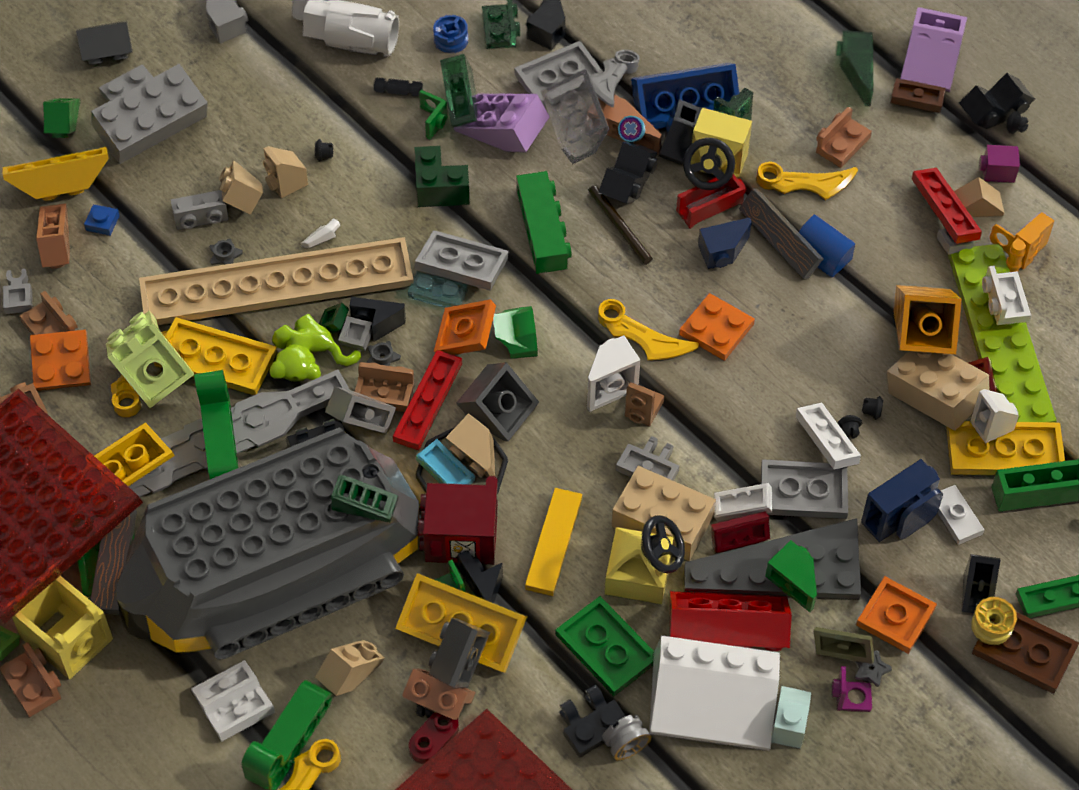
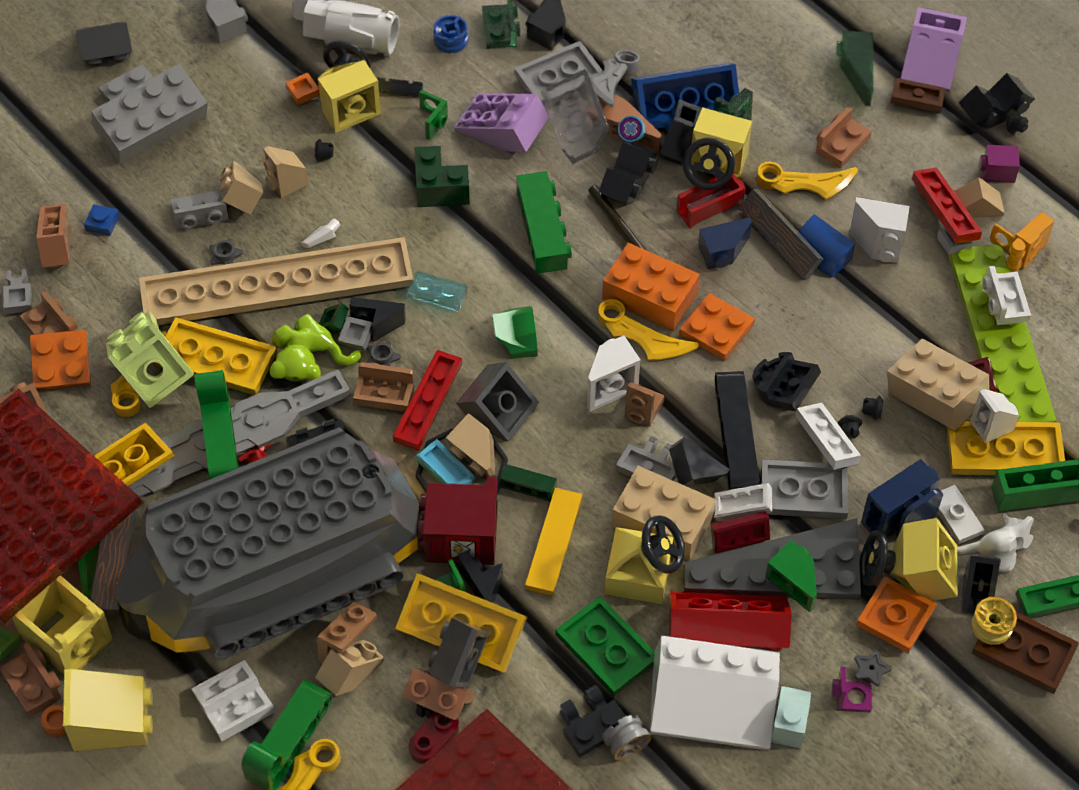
yellow wedge [2,147,109,201] -> none
green slope [43,98,80,138] -> none
light grey slope [325,386,396,434] -> none
dark green slope [331,475,398,523] -> none
light grey plate [415,230,509,291] -> none
orange plate [434,299,496,355] -> none
clear green slope [440,54,477,128] -> none
olive slope [813,627,874,664] -> none
light orange slope [894,285,962,354] -> none
none -> orange tile [41,705,66,737]
none -> light yellow slope [63,669,153,751]
none -> red plate [237,444,271,465]
none -> orange plate [285,73,320,105]
none -> medium nougat bracket [317,601,377,664]
none -> light yellow piece [318,41,381,133]
none -> dark green piece [501,464,557,502]
none -> orange brick [602,243,700,331]
none -> black slope [669,437,729,487]
none -> black beam [715,371,759,490]
none -> black slope [752,352,821,412]
none -> white slope [849,197,910,263]
none -> light yellow piece [859,518,958,601]
none -> white animal [957,514,1034,572]

